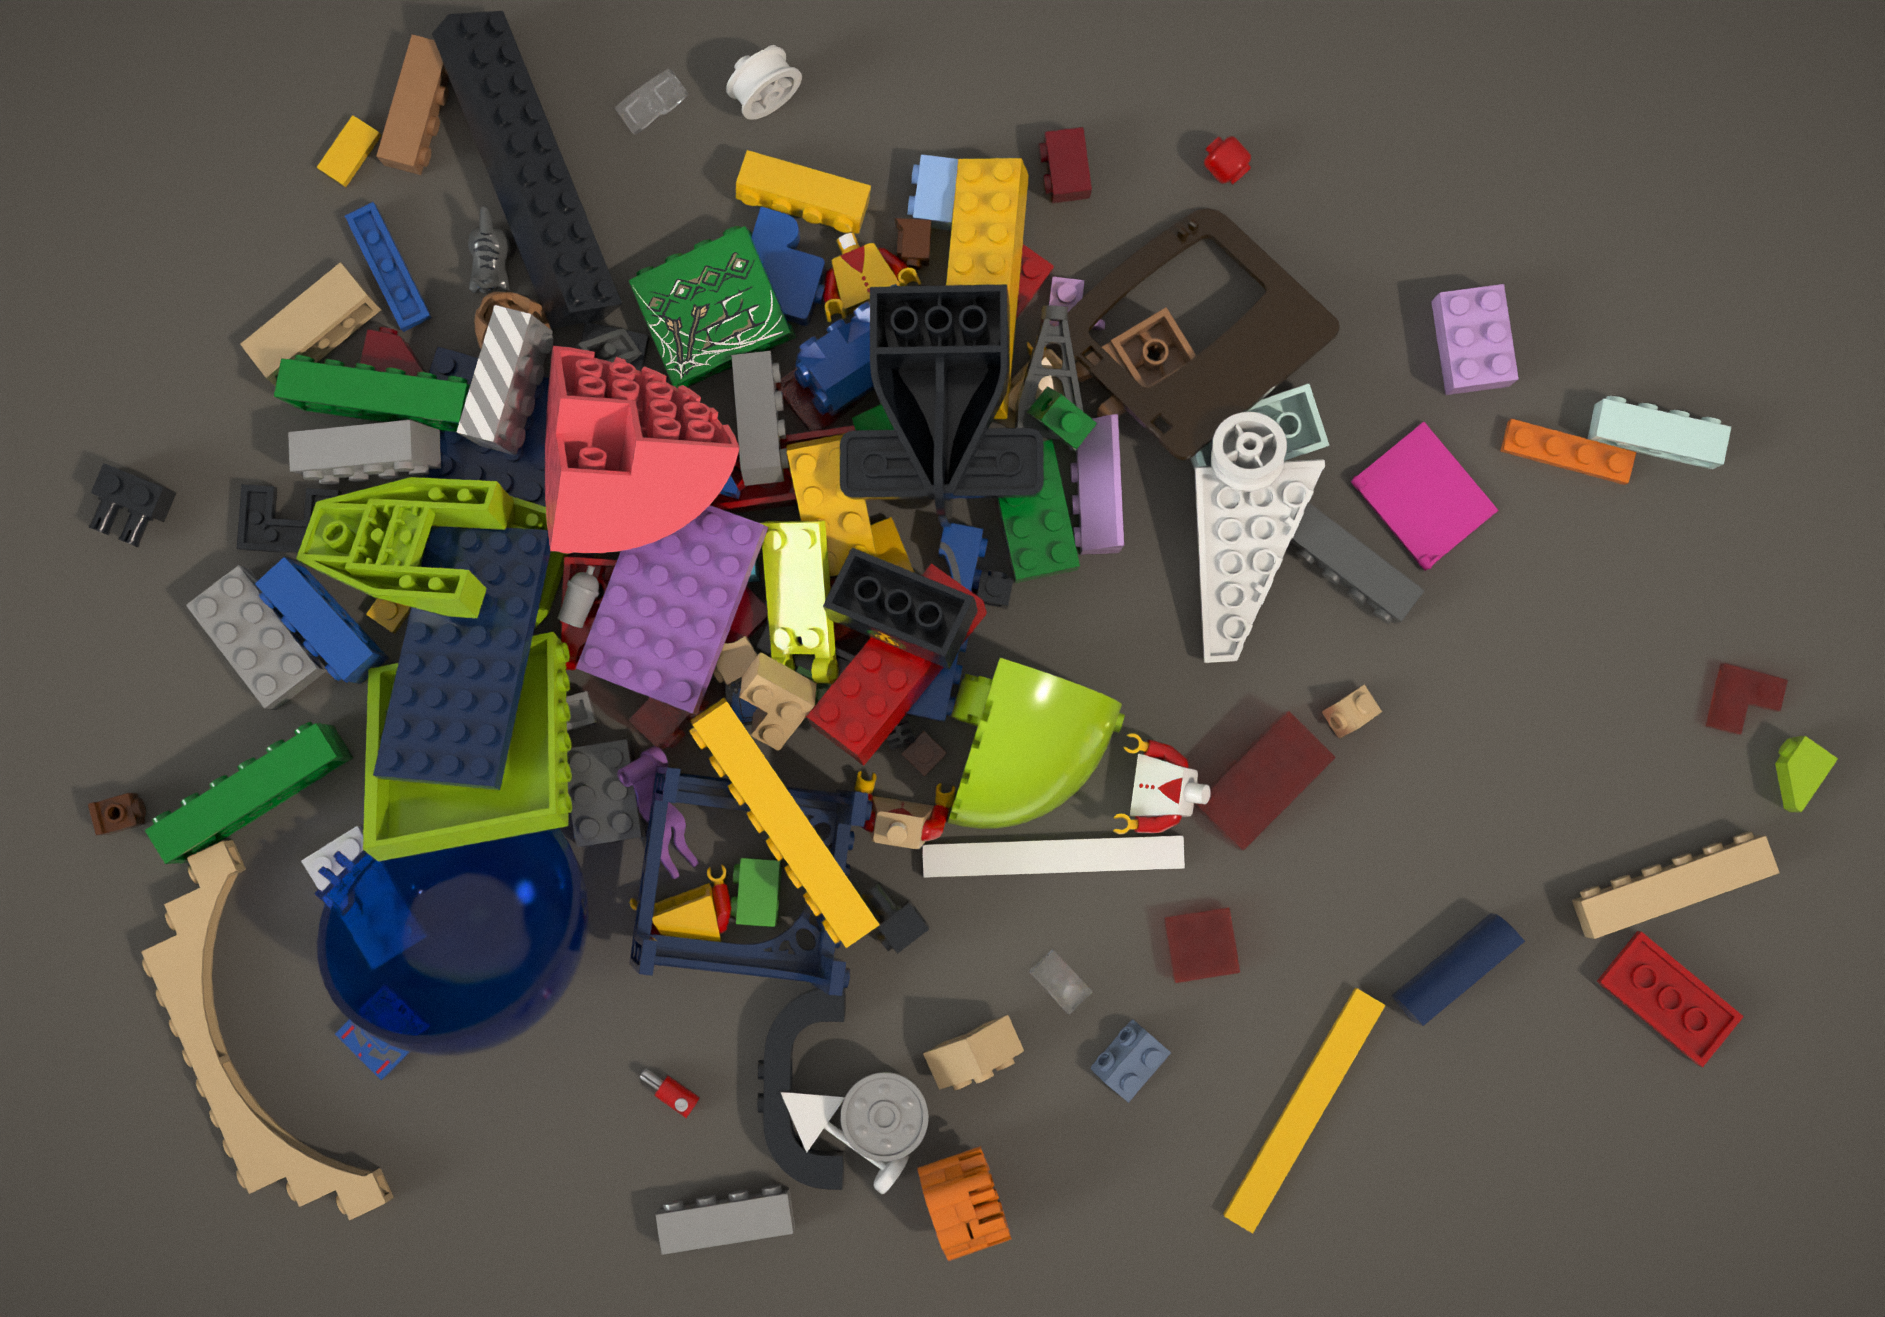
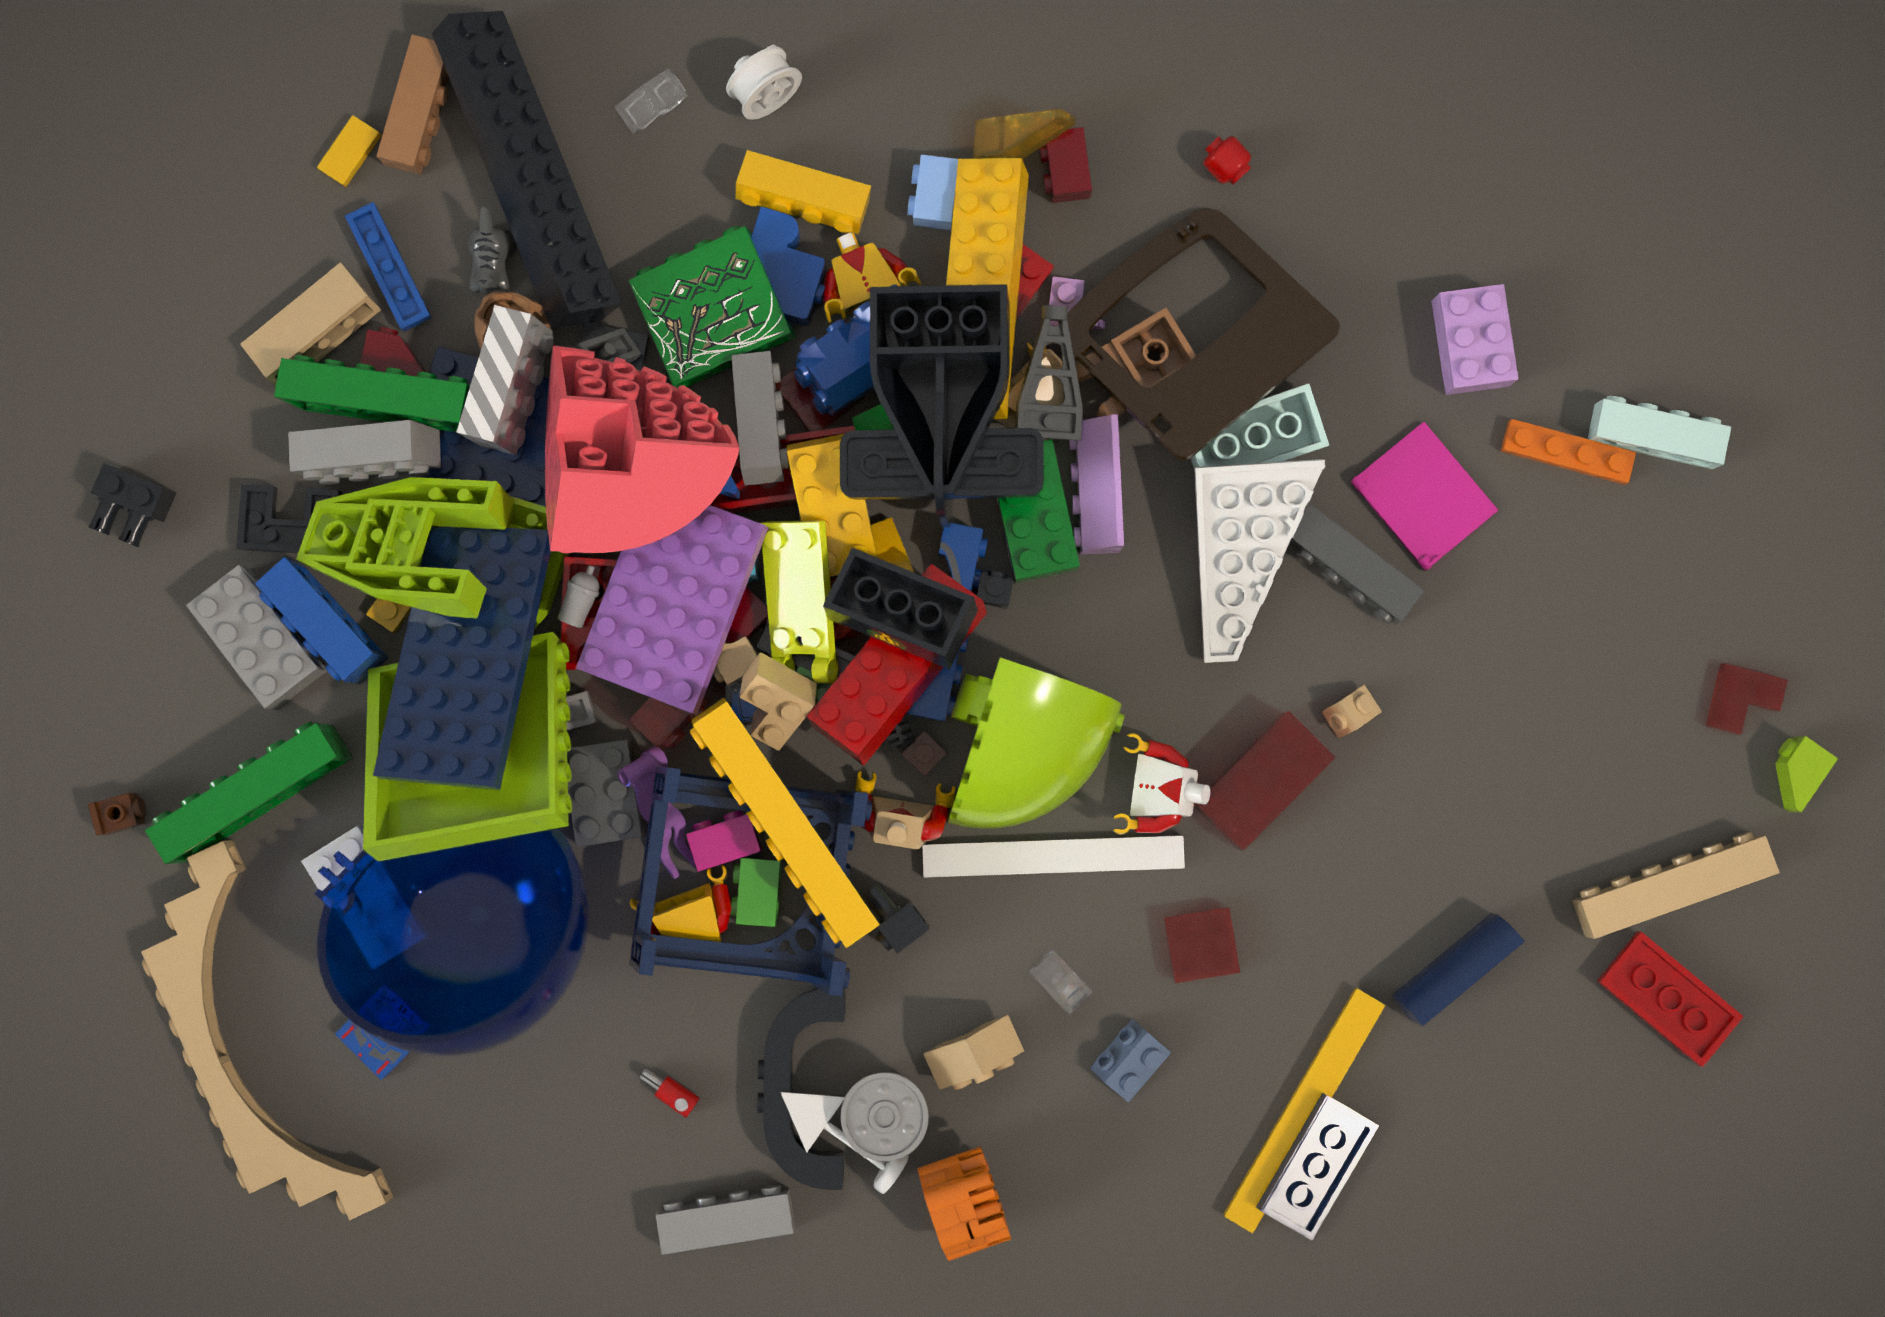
reddish brown window [895,218,931,270] -> none
green torso [1027,386,1097,451] -> none
white wheel [1211,412,1287,492] -> none
none -> dark pink brick [686,810,763,872]
none -> clear yellow slope [974,109,1076,160]
none -> plate [1256,1093,1378,1240]

